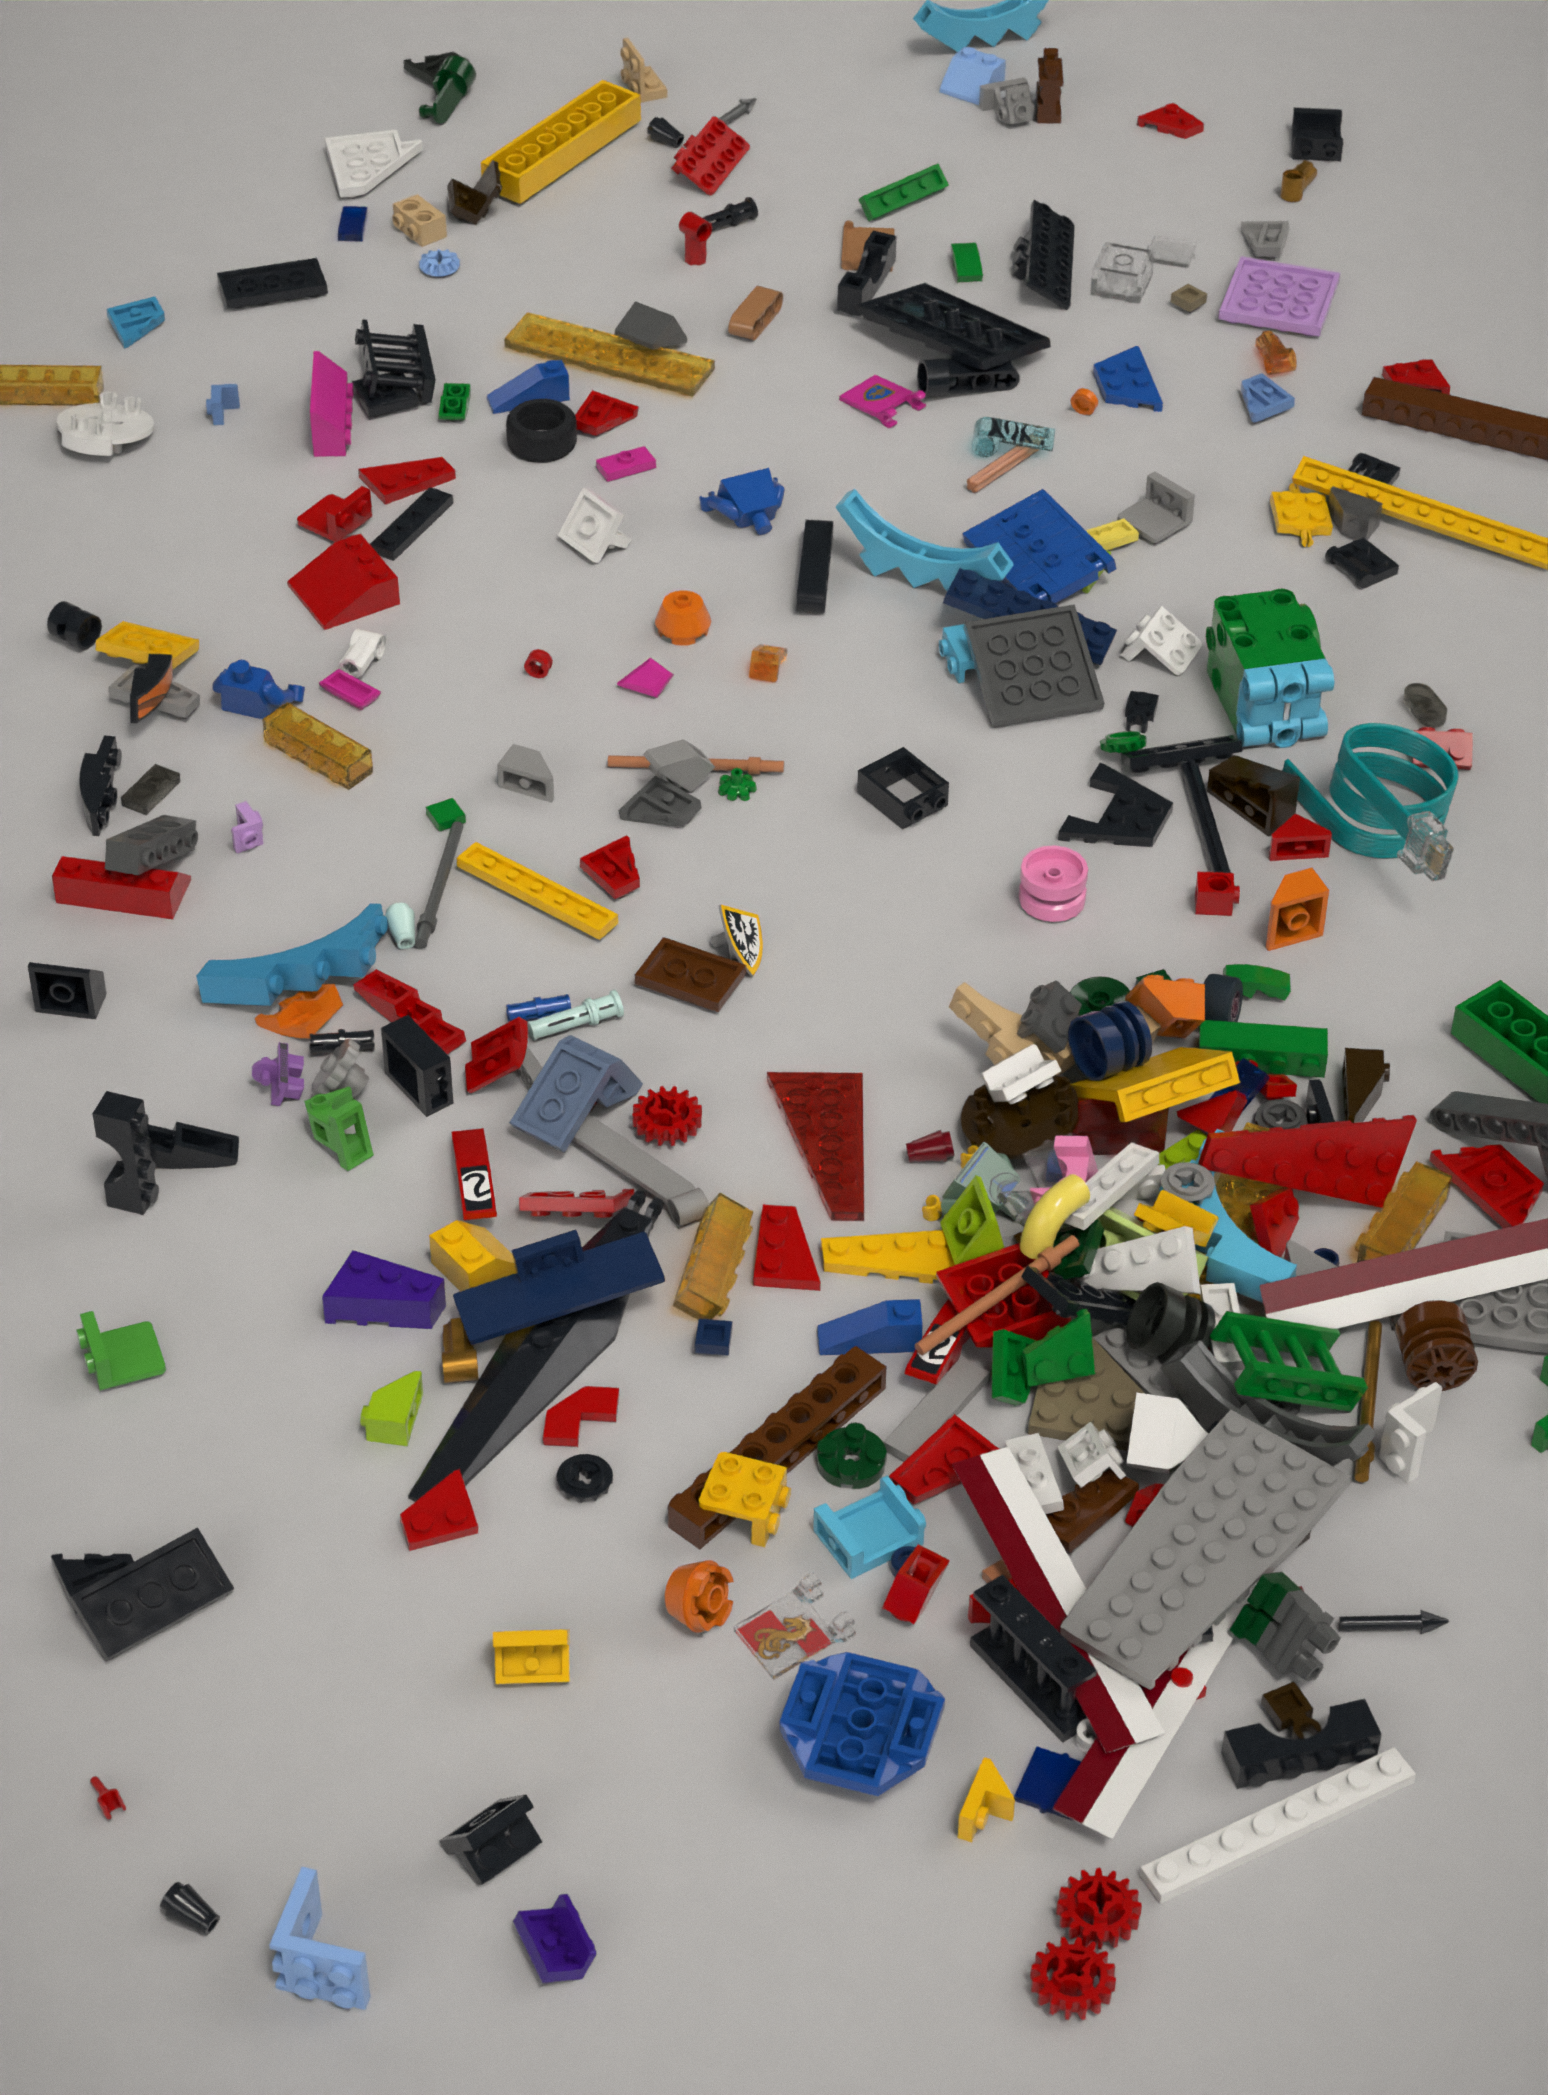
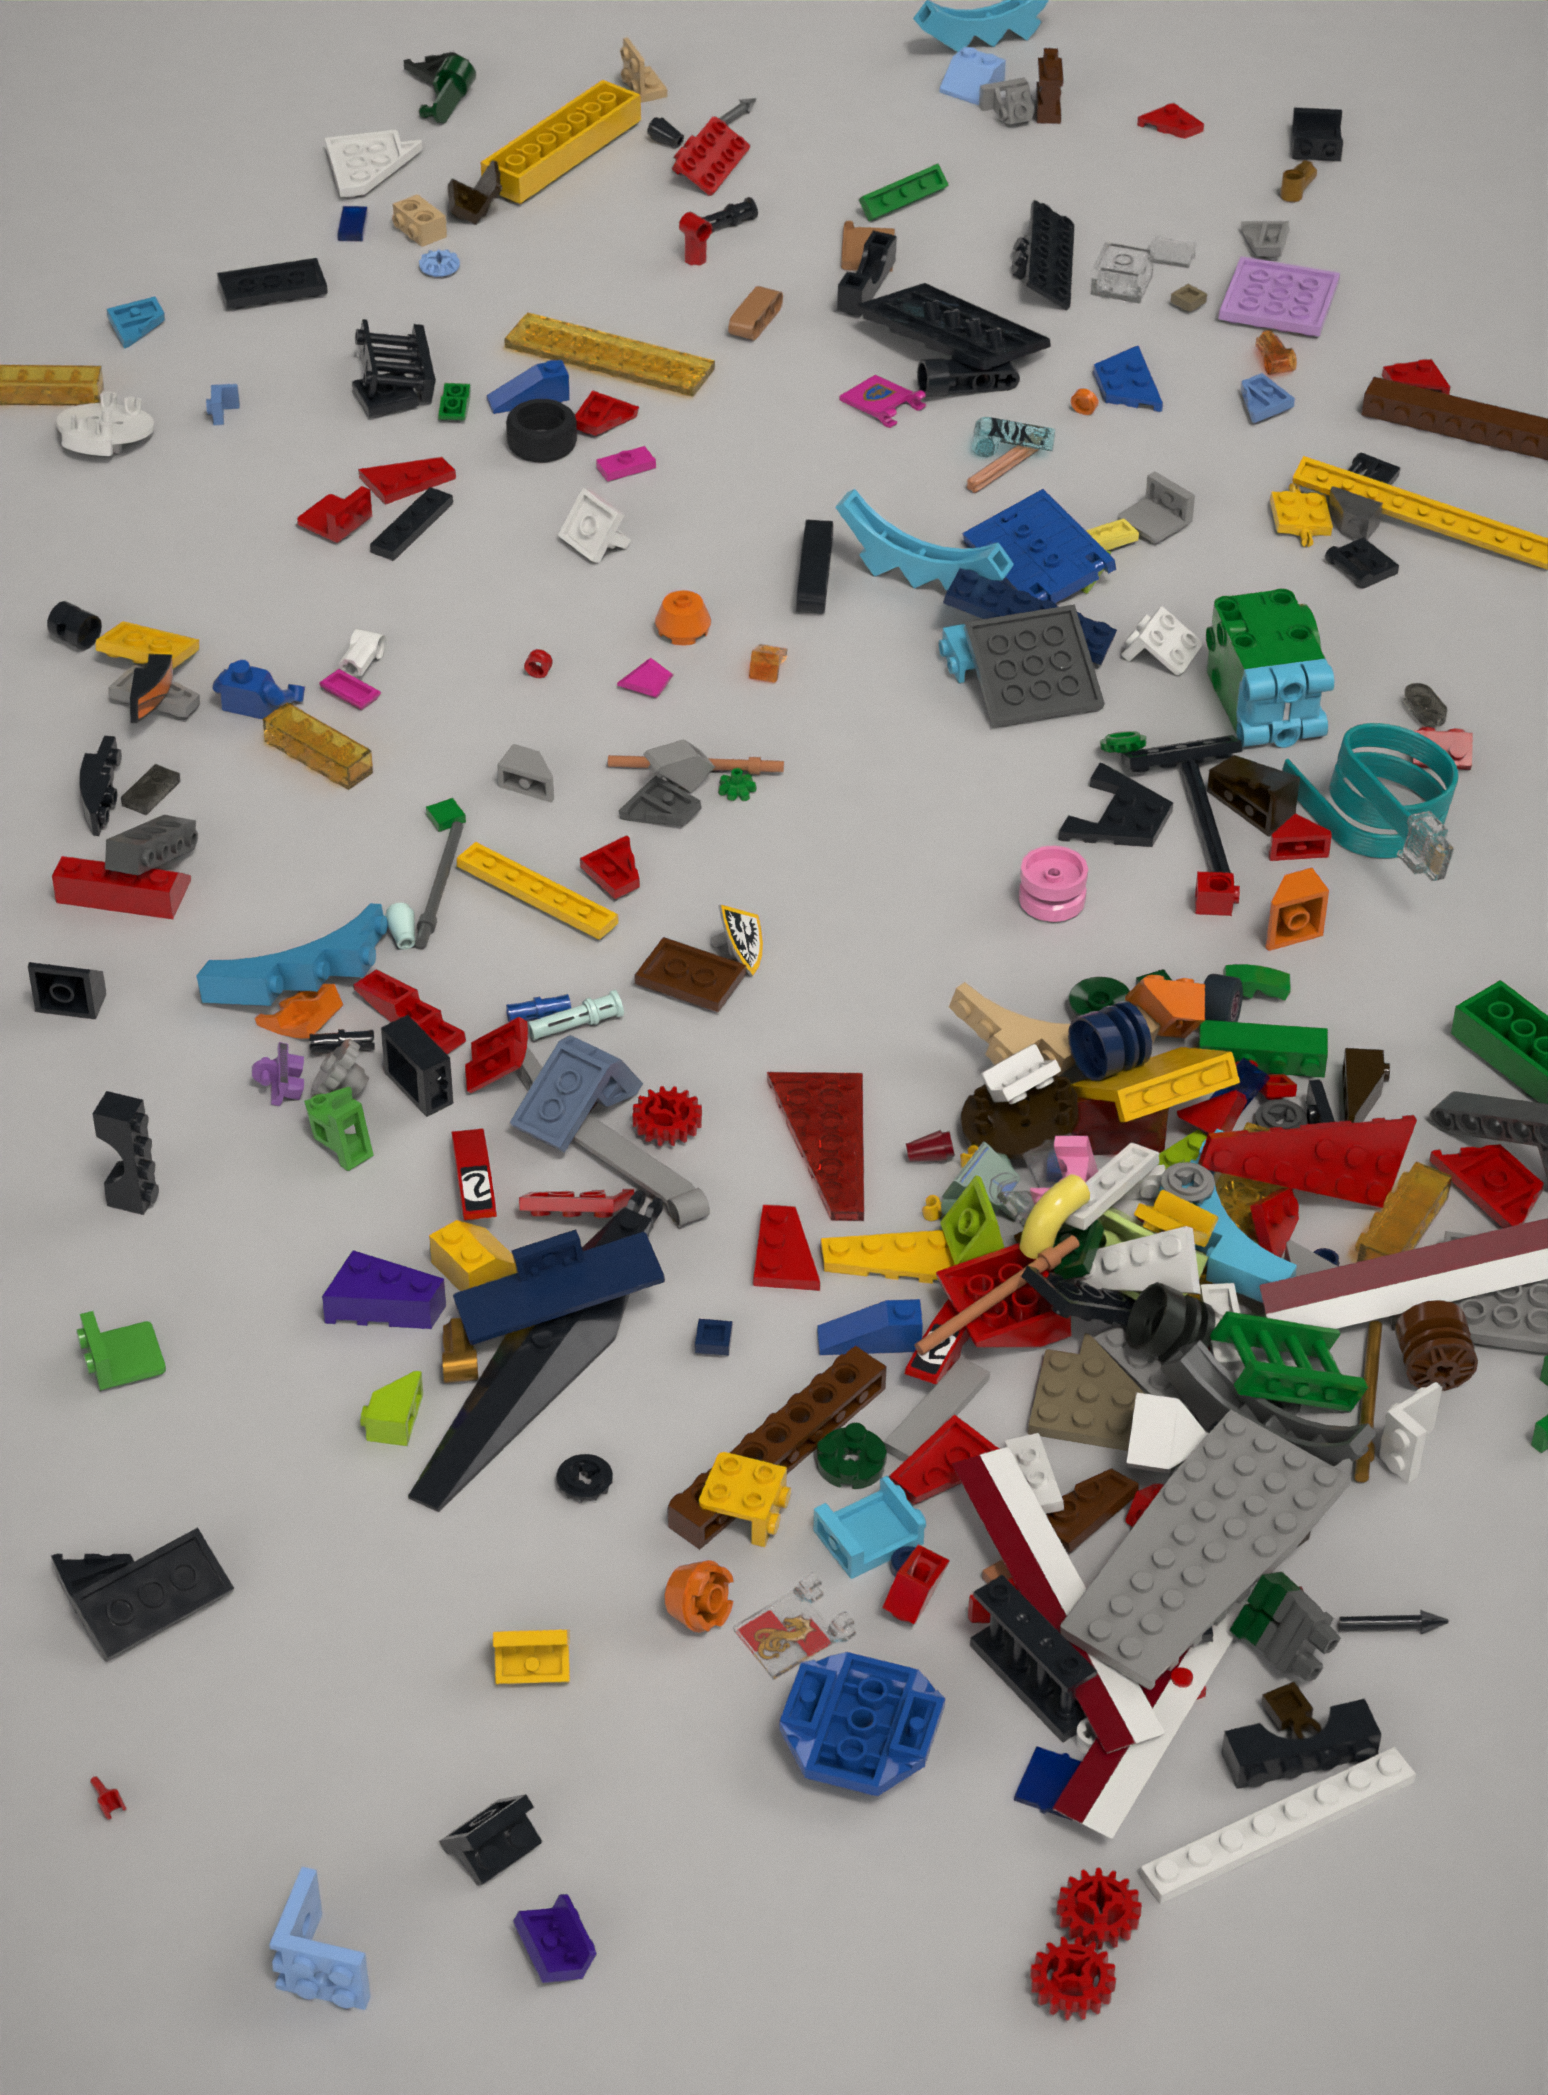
black slope [148,1121,239,1169] -> none
black cone [160,1882,220,1935] -> none
lavender bracket [231,801,264,853] -> none
red slope [287,533,400,630] -> none
dark pink slope [310,351,354,457] -> none
red wing [400,1469,478,1551] -> none
red tile [543,1386,619,1447] -> none
dark grey slope [614,301,687,350] -> none
clear yellow brick [672,1193,753,1320] -> none
blue torso [699,468,785,535] -> none
black window [857,747,949,829] -> none
green slope [951,242,983,283] -> none
yellow slope [958,1757,1015,1842] -> none
green wing [992,1329,1037,1406] -> none
dark grey bracket [1017,980,1082,1053] -> none
green wing [1022,1309,1095,1387] -> none
white bracket [1058,1422,1126,1488] -> none
black plate [1125,691,1159,733] -> none

